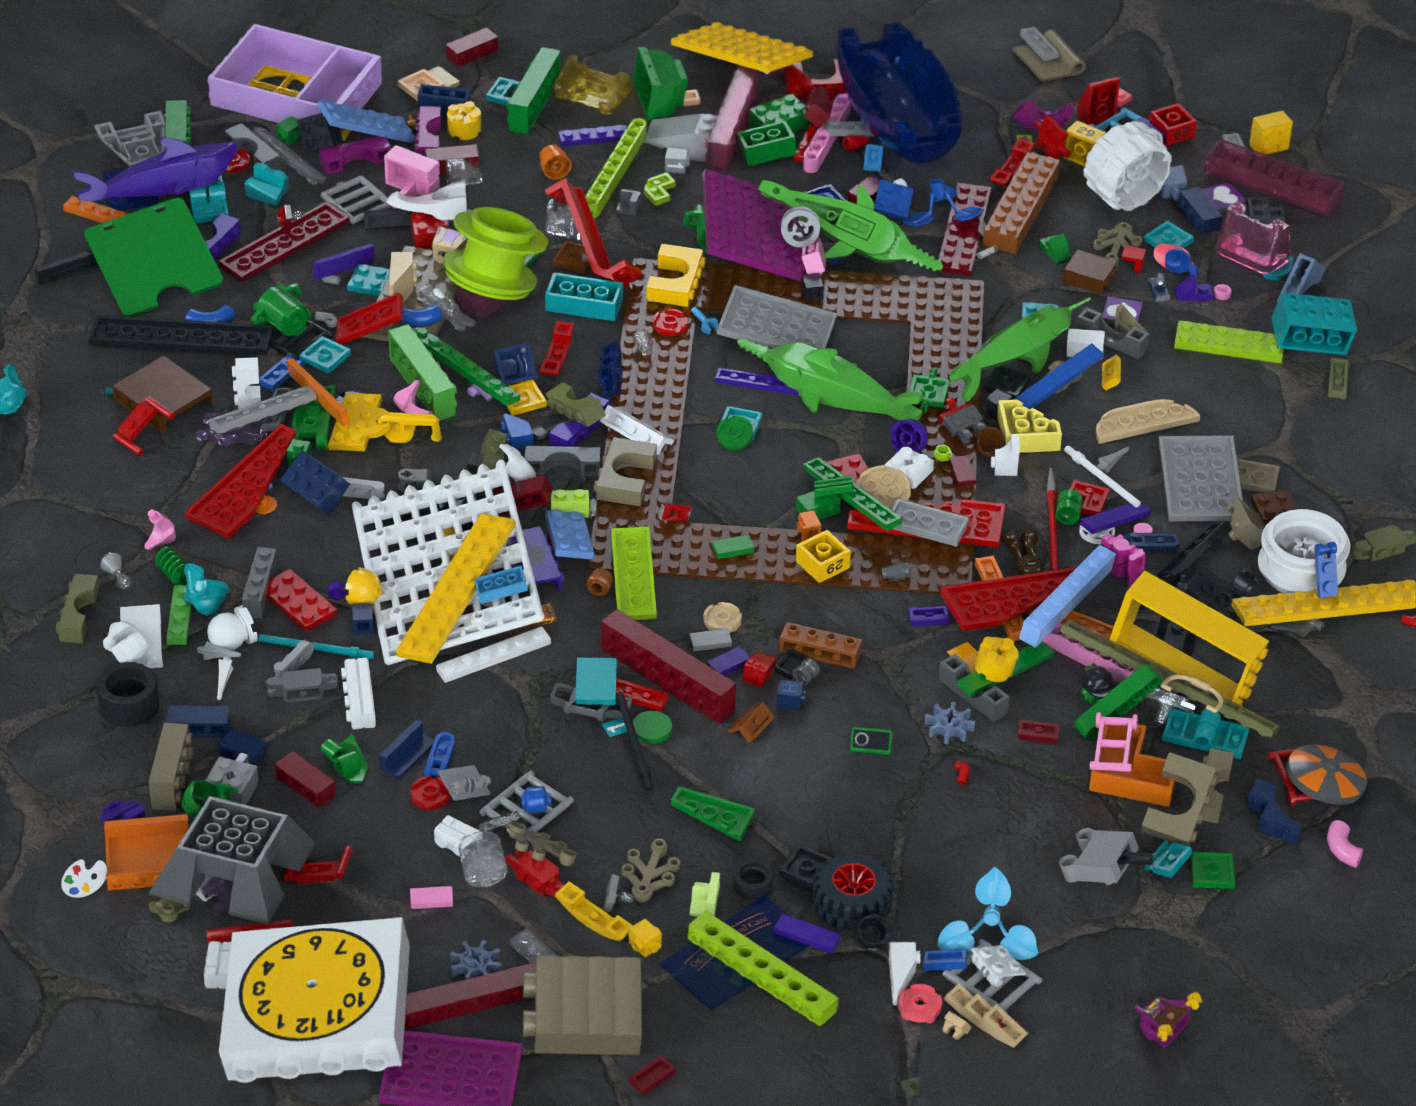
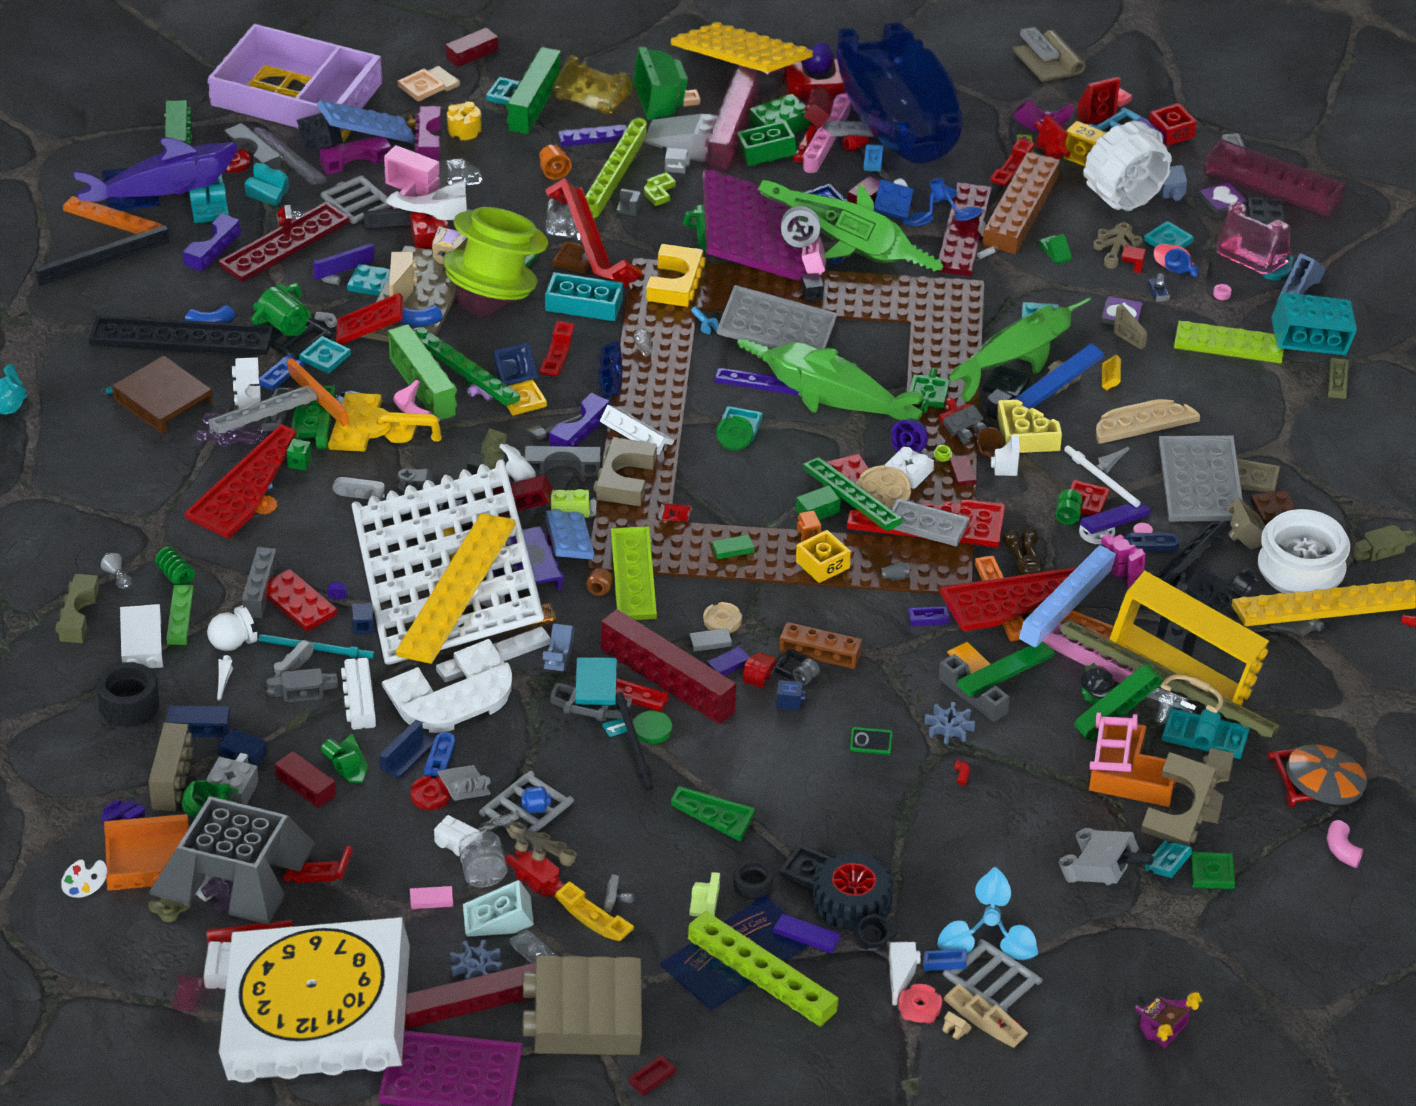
green door [84,198,223,317] -> none
light grey wedge [94,111,166,167] -> none
white piece [103,621,149,663] -> none
red plate [113,396,175,456] -> none
bright pink animal [145,510,176,550] -> none
teal head [183,563,230,616] -> none
light grey piece [197,641,242,660] -> none
green brick [276,116,301,145] -> none
dark blue brick [280,450,351,515] -> none
yellow cylinder [346,567,382,606] -> none
dark blue brick [418,84,471,113] -> none
clear animal [418,281,476,331] -> none
brick [425,144,479,174] -> none
dark azure piece [474,566,528,604] -> none
blue slope [500,413,533,451] -> none
olive arch [545,383,606,427] -> none
dark tan plant [622,838,680,902] -> none
yellow brick [629,919,662,957] -> none
red tile [652,309,688,336] -> none
dark orange panel [728,702,775,743] -> none
green tile [814,476,853,497] -> none
white hinge [971,945,1026,987] -> none
yellow brick [974,637,1019,682] -> none
dark red plate [1017,720,1060,744] -> none
red piece [1046,468,1058,571] -> none
brick [1063,250,1118,295] -> none
white panel [1066,329,1105,359] -> none
dark grey arch [1076,307,1149,359] -> none
dark purple slope [1175,274,1213,301] -> none
dark blue brick [1177,187,1222,234] -> none
dark blue arch [1247,779,1302,844] -> none
yellow brick [1249,111,1293,156] -> none
plate [1314,542,1338,598] -> none
none -> clear pink slope [172,974,205,1013]
none -> white plate [382,639,512,733]
none -> light aqua slope [463,880,534,937]
none -> sand blue arch [543,624,575,671]
none -> dark purple cylinder [801,43,834,75]

